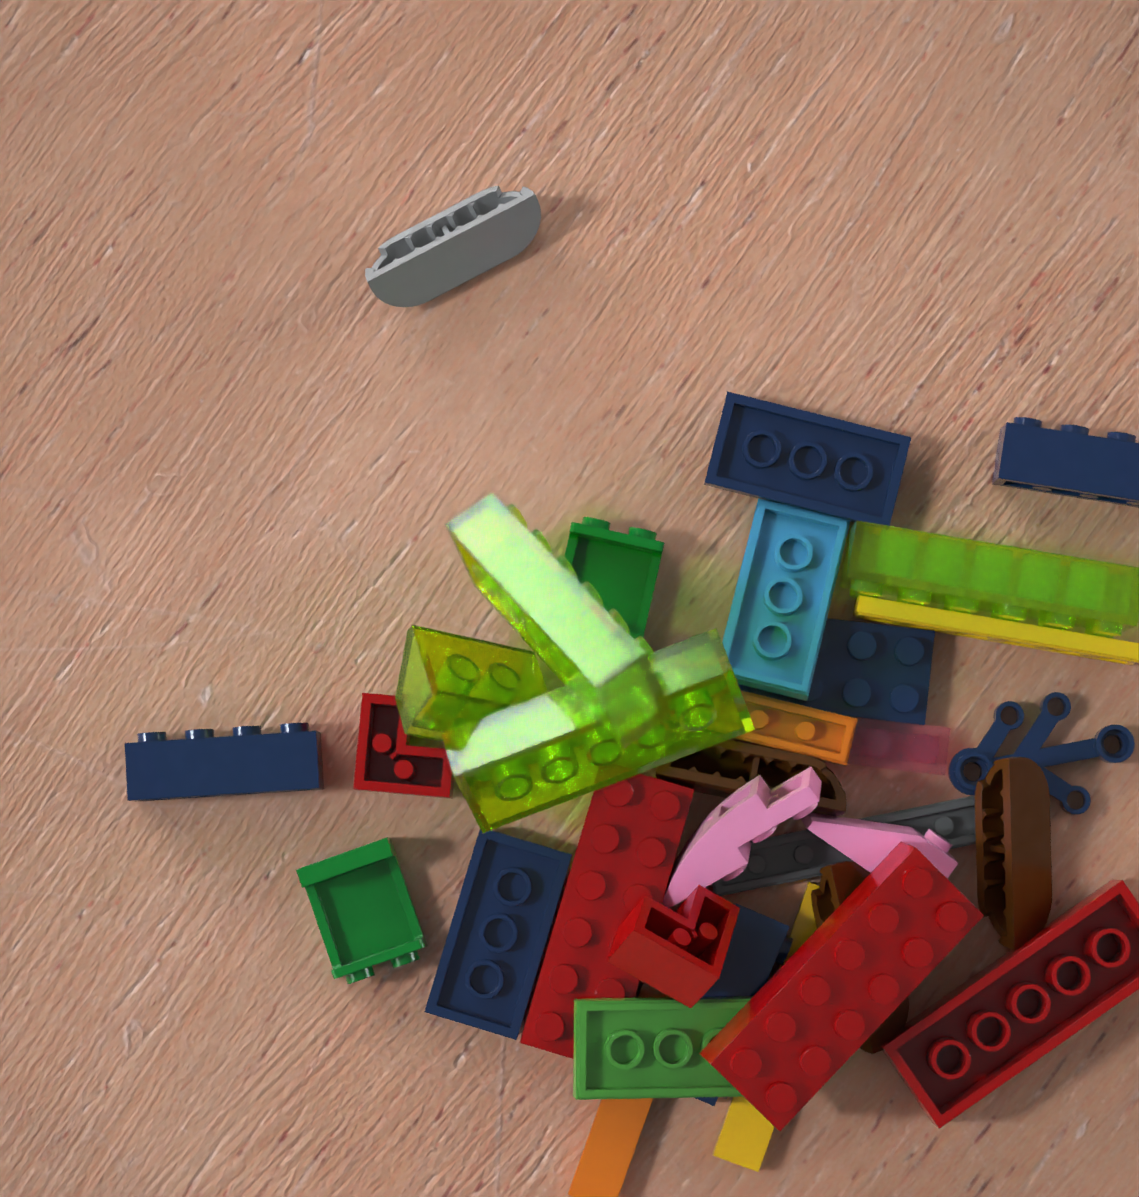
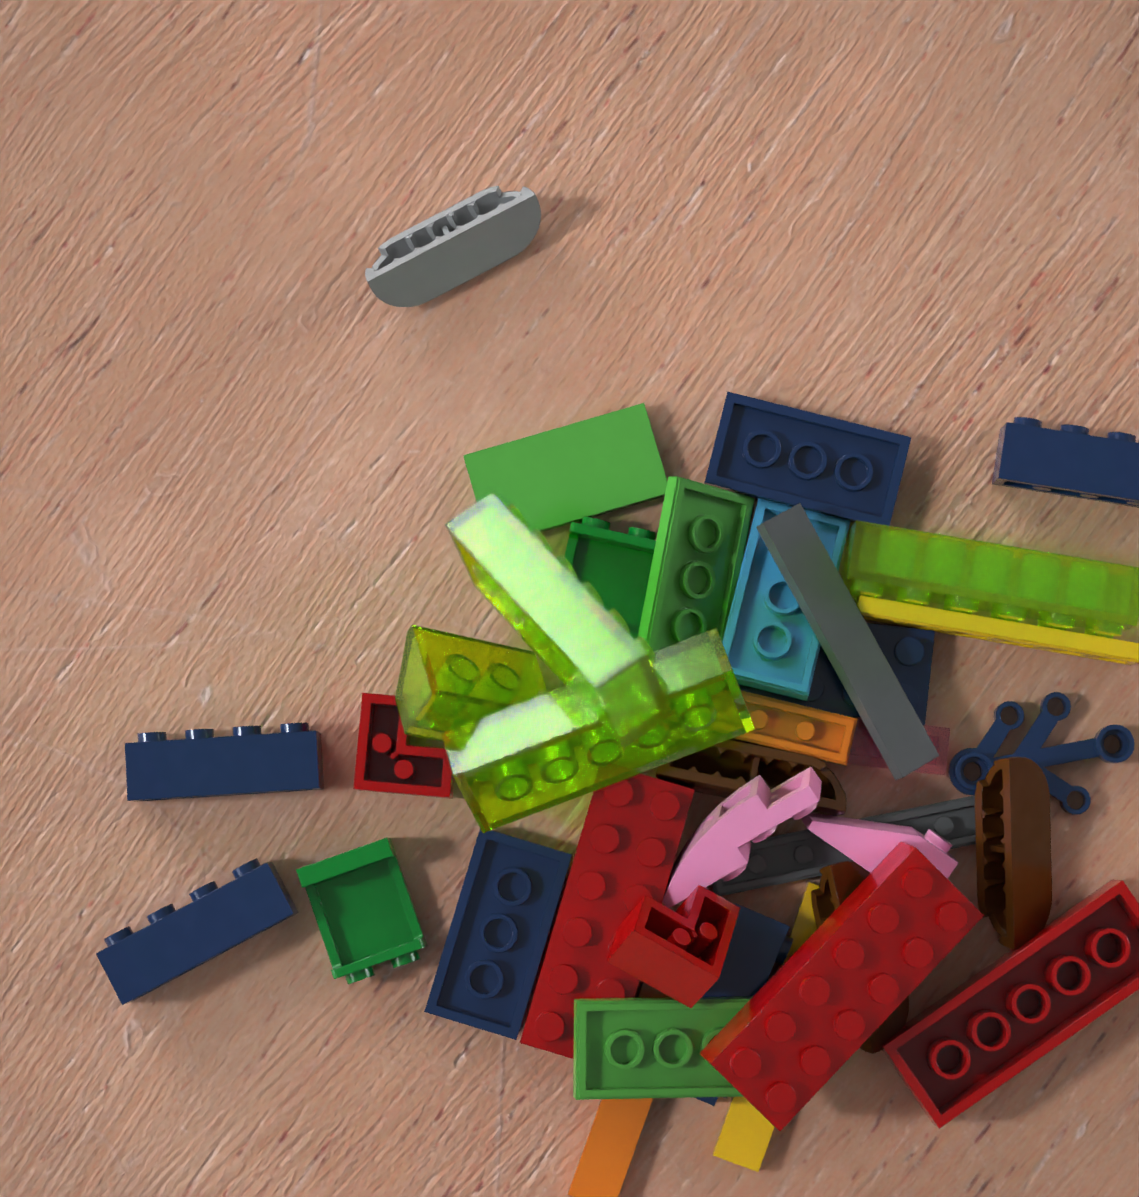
none -> dark blue brick [96,858,299,1005]
none -> bright green tile [463,403,667,547]
none -> bright green tile [633,476,754,683]
none -> dark grey tile [756,503,940,780]

